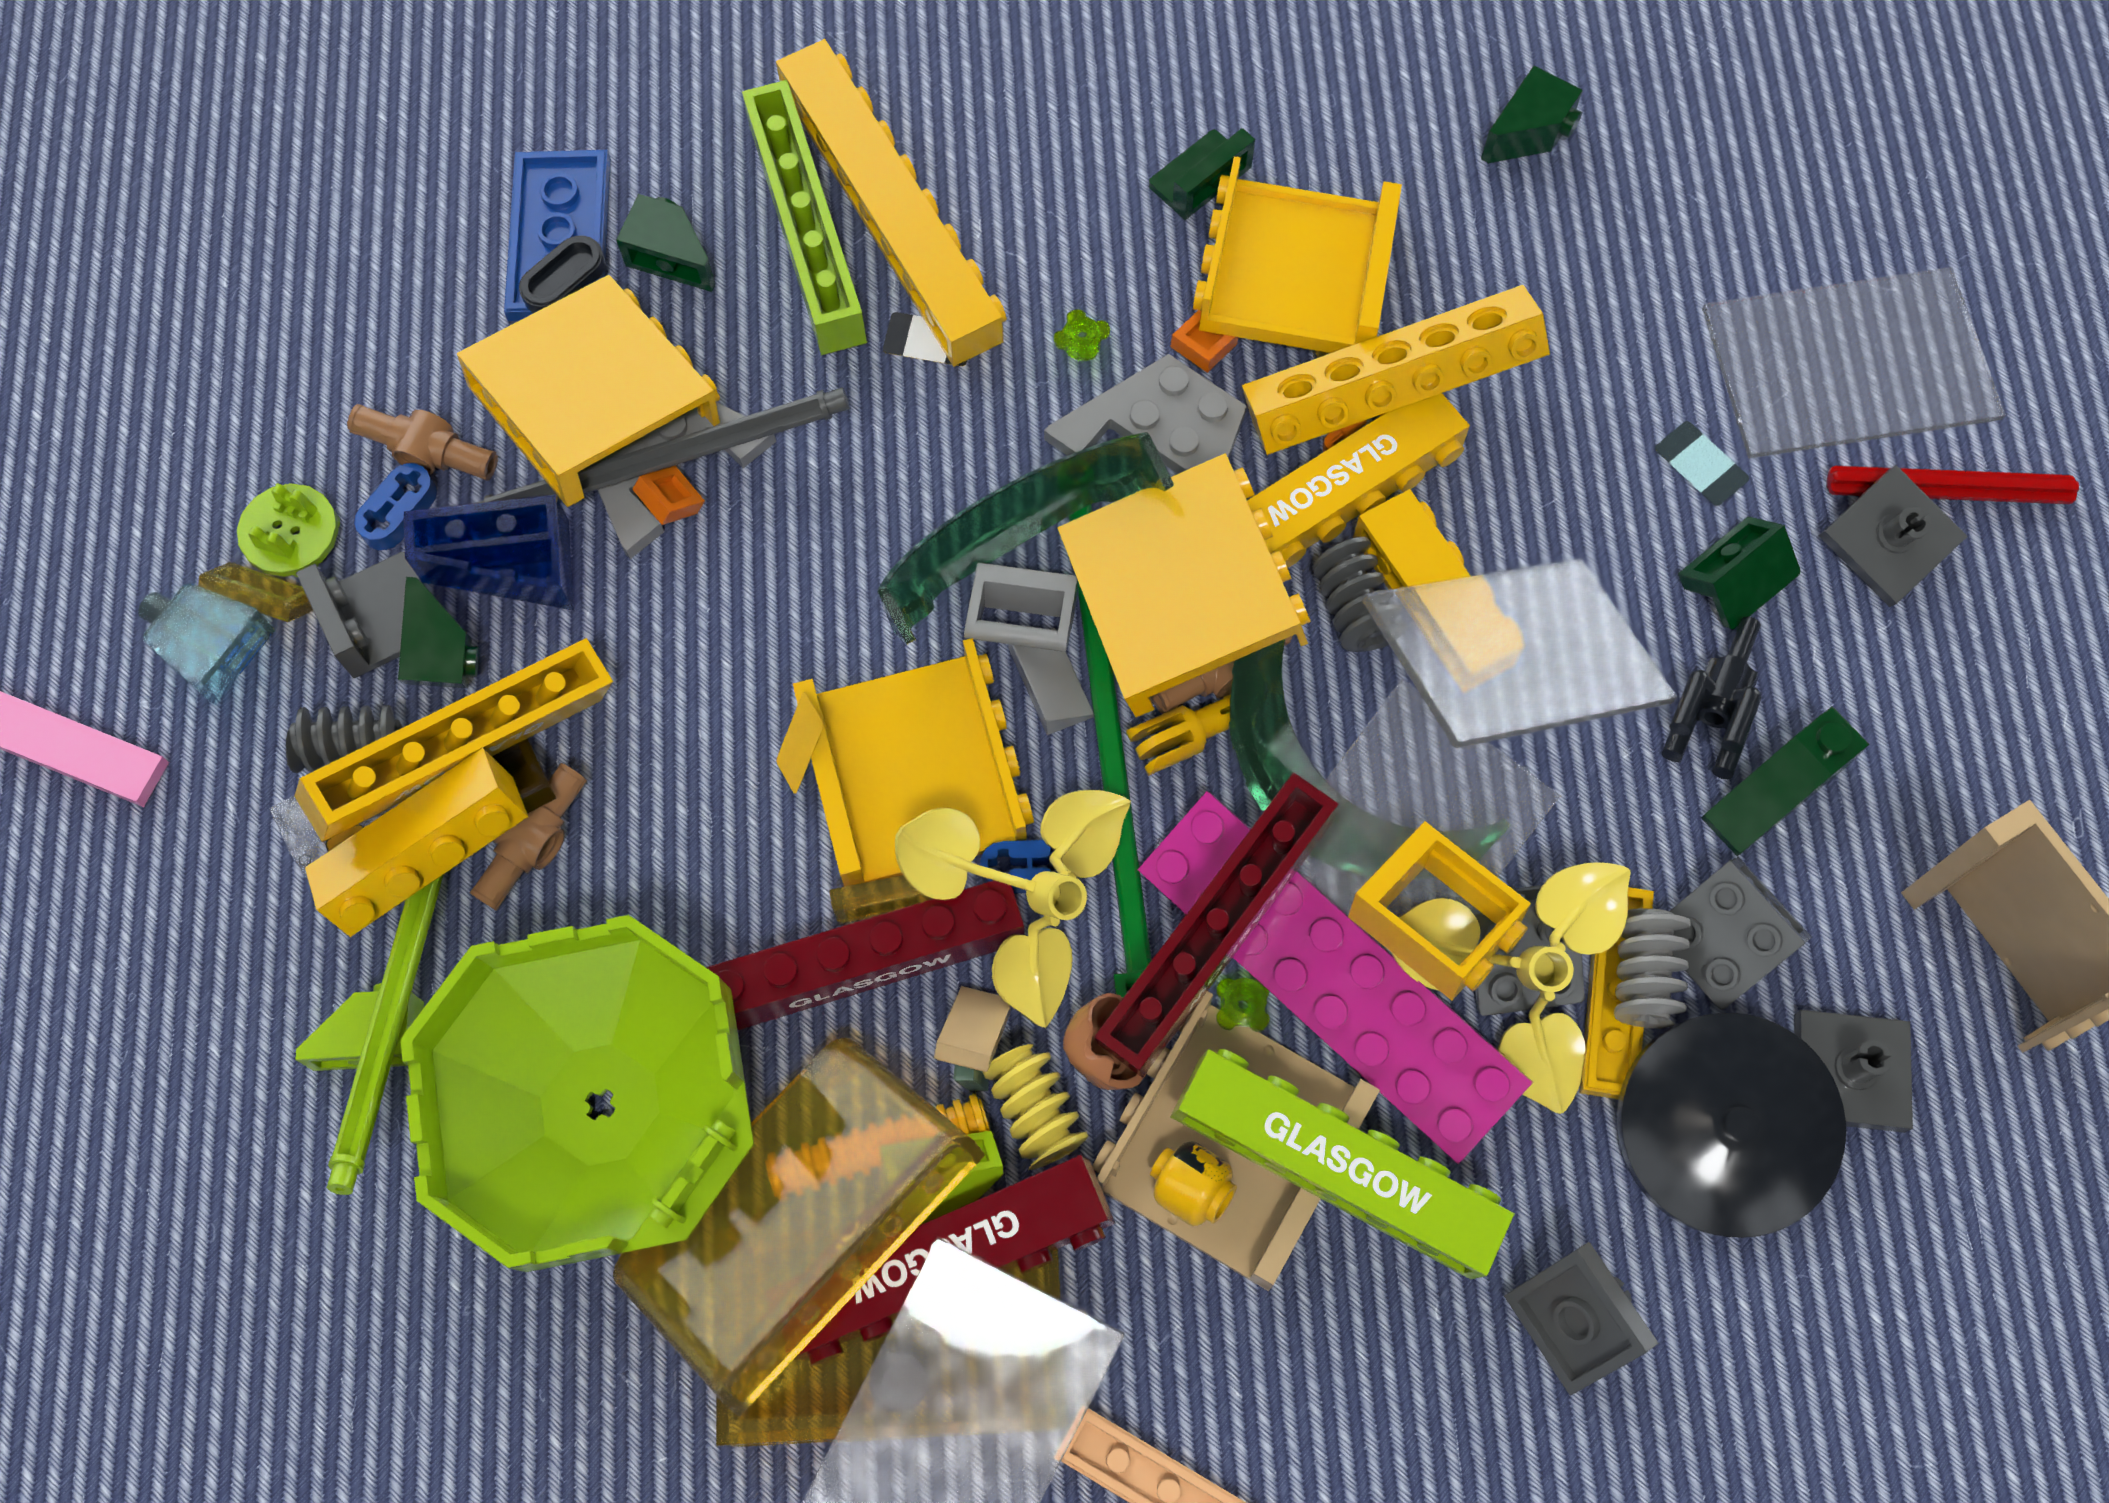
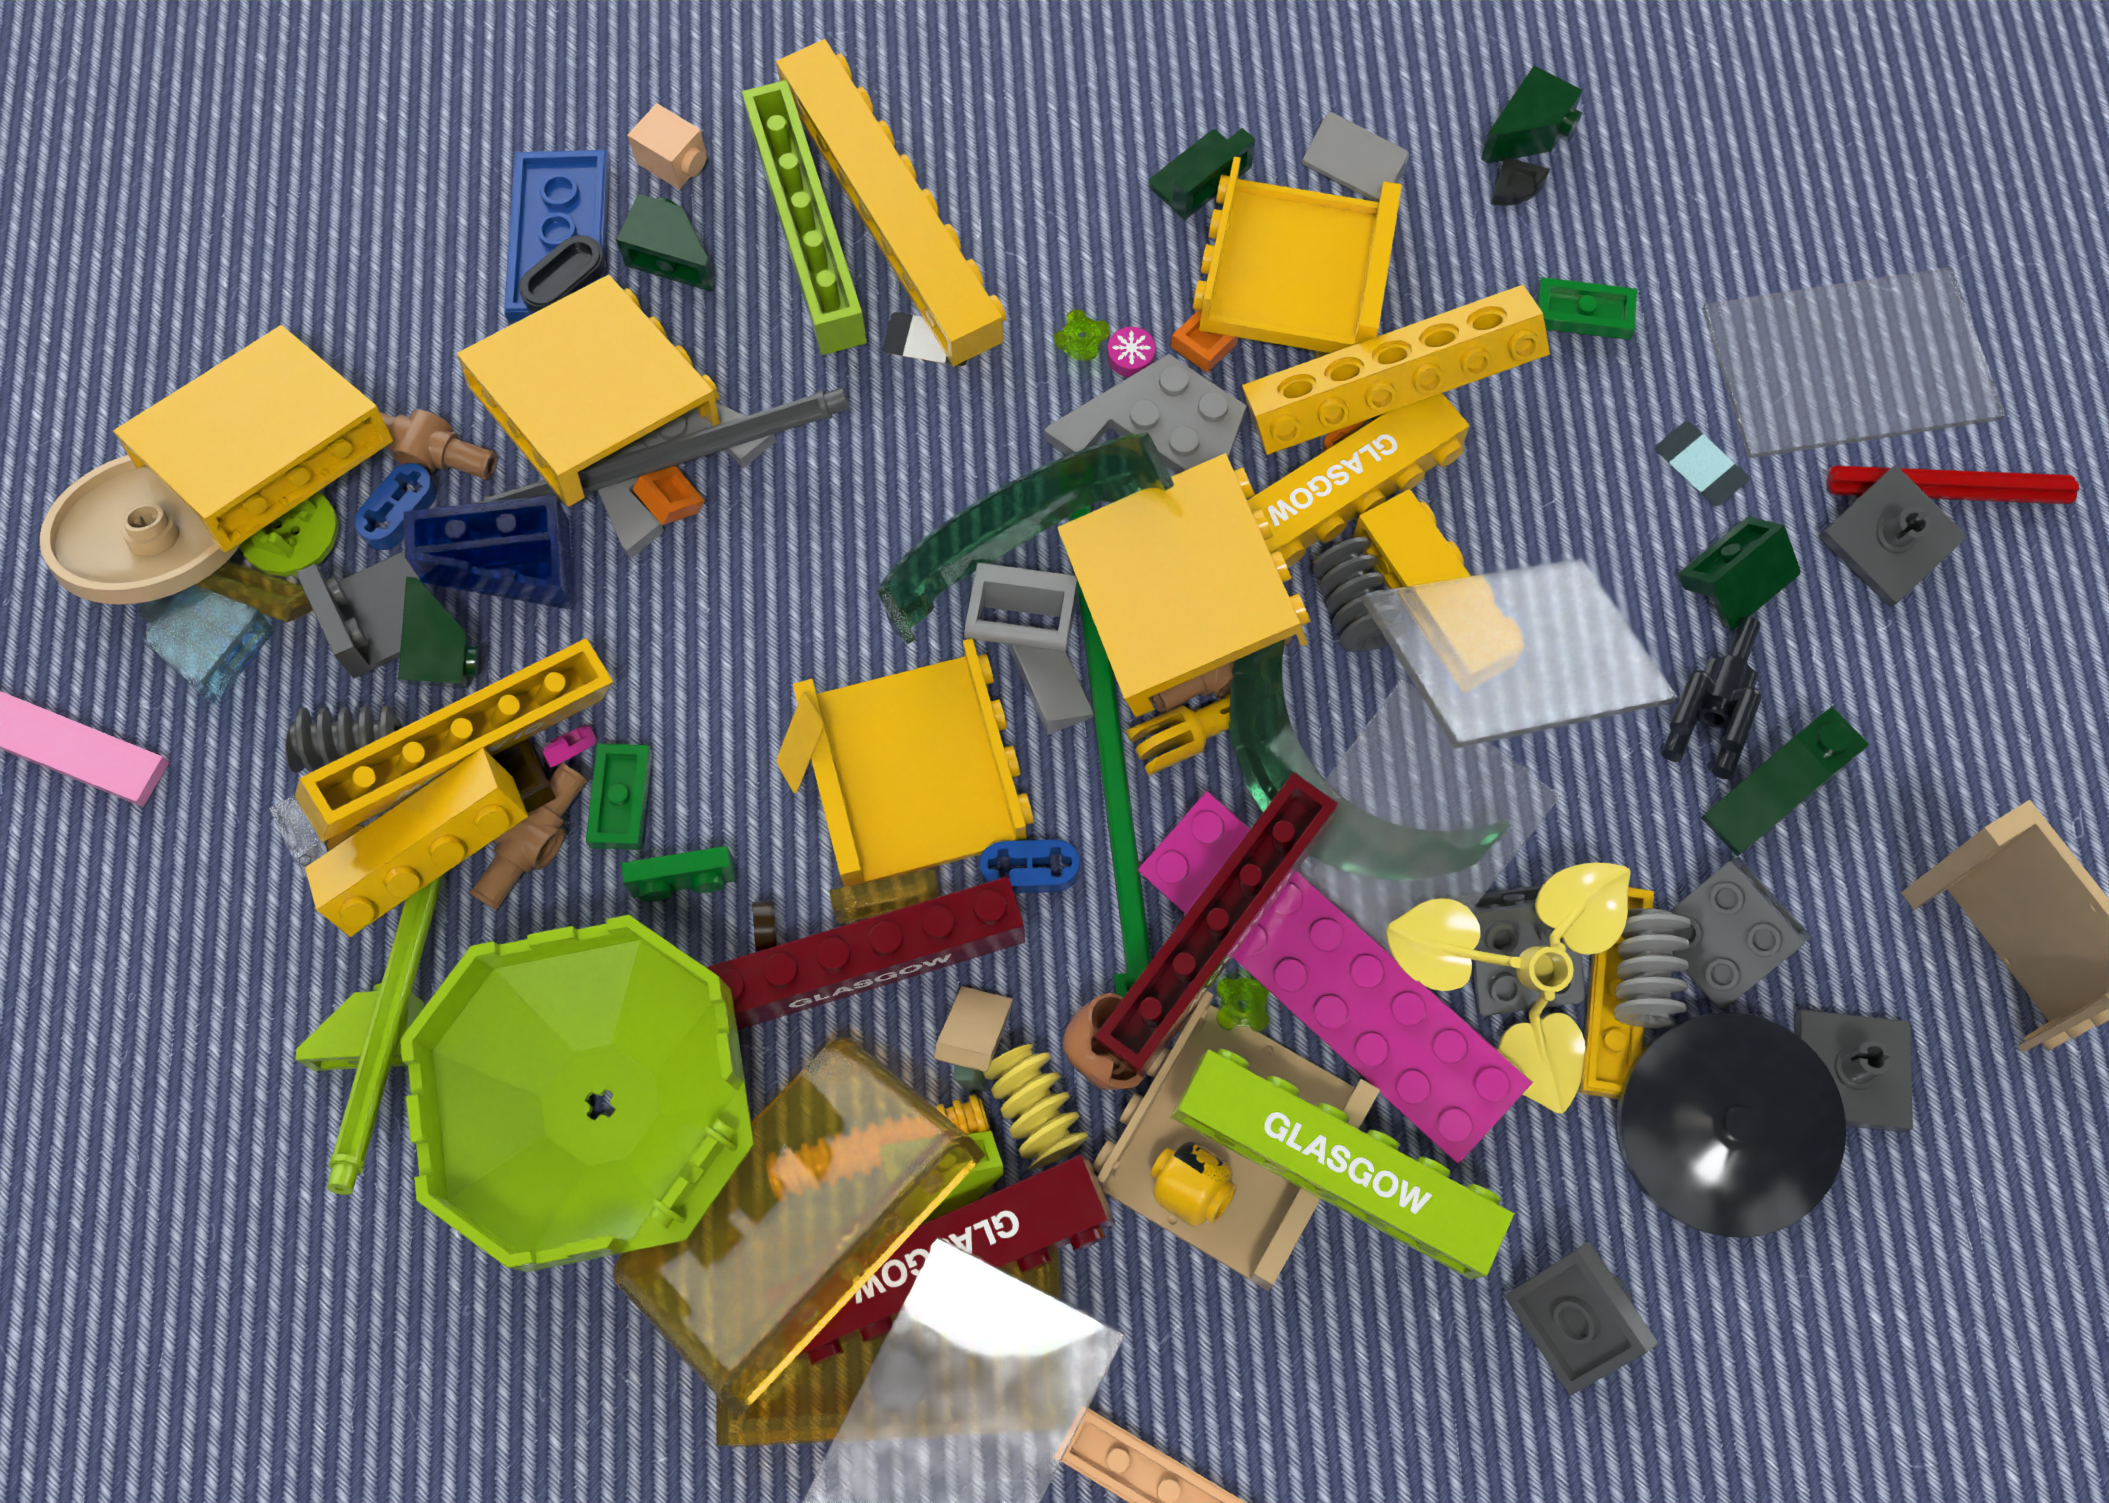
light yellow plant [895,790,1131,1028] -> none
yellow window [1348,821,1531,1001] -> none
none -> tan dish [40,455,242,605]
none -> yellow panel [113,325,393,553]
none -> dark pink tile [542,724,598,768]
none -> green plate [585,743,652,850]
none -> green plate [621,846,737,901]
none -> light nougat brick [627,103,708,190]
none -> dark brown tile [752,900,777,952]
none -> dark pink tile [1107,327,1156,377]
none -> light grey slope [1302,112,1409,202]
none -> pearl dark grey tile [1491,157,1550,206]
none -> green plate [1536,277,1637,340]

